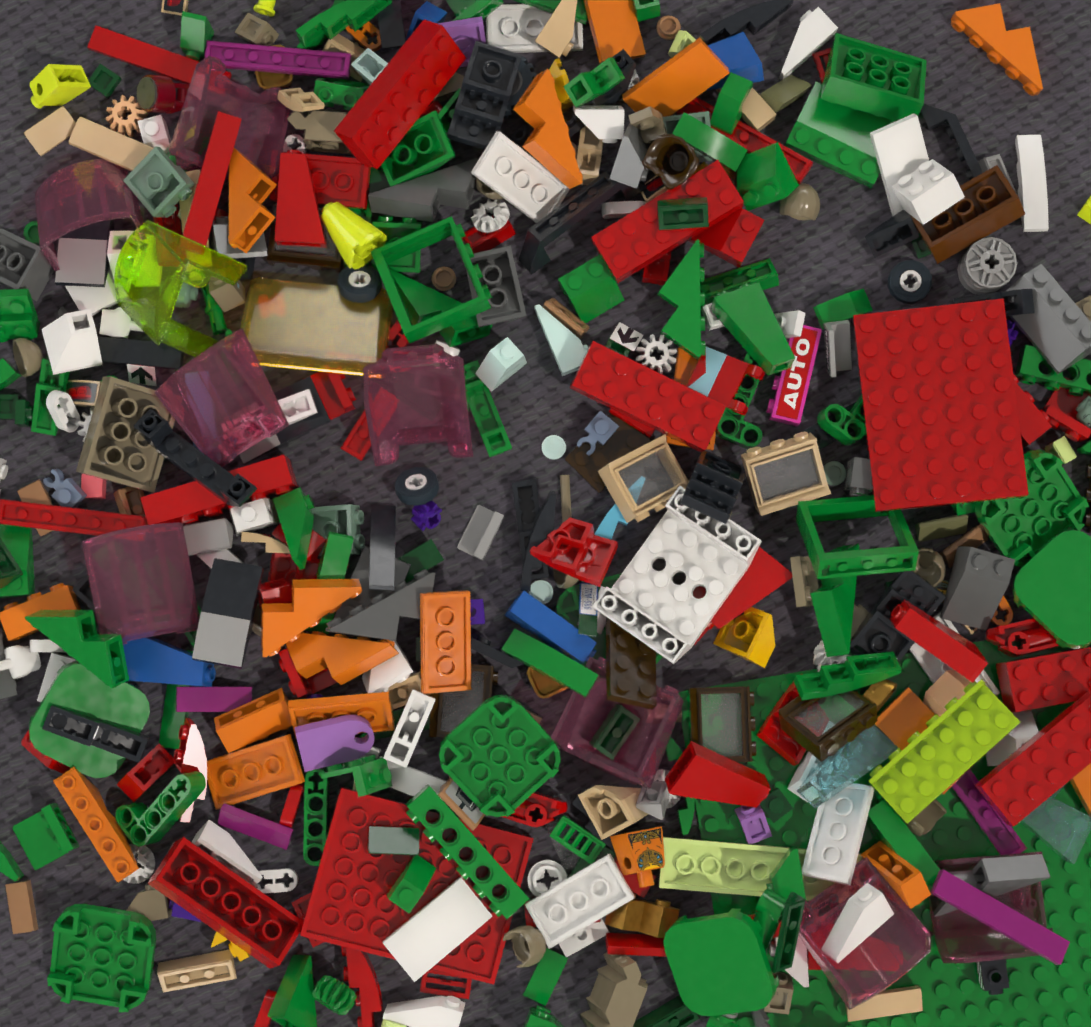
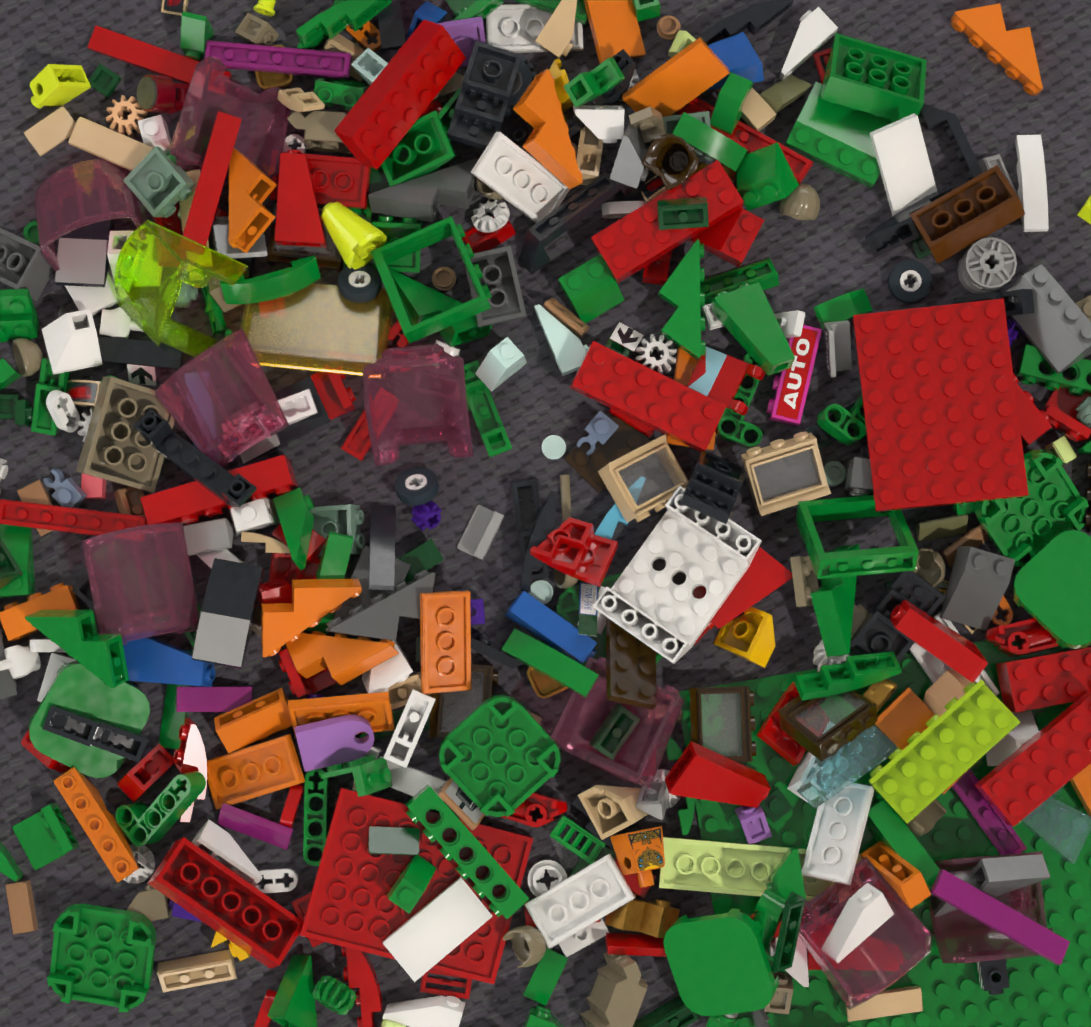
white brick [891,159,965,225] -> none
none -> green slope [219,255,321,305]

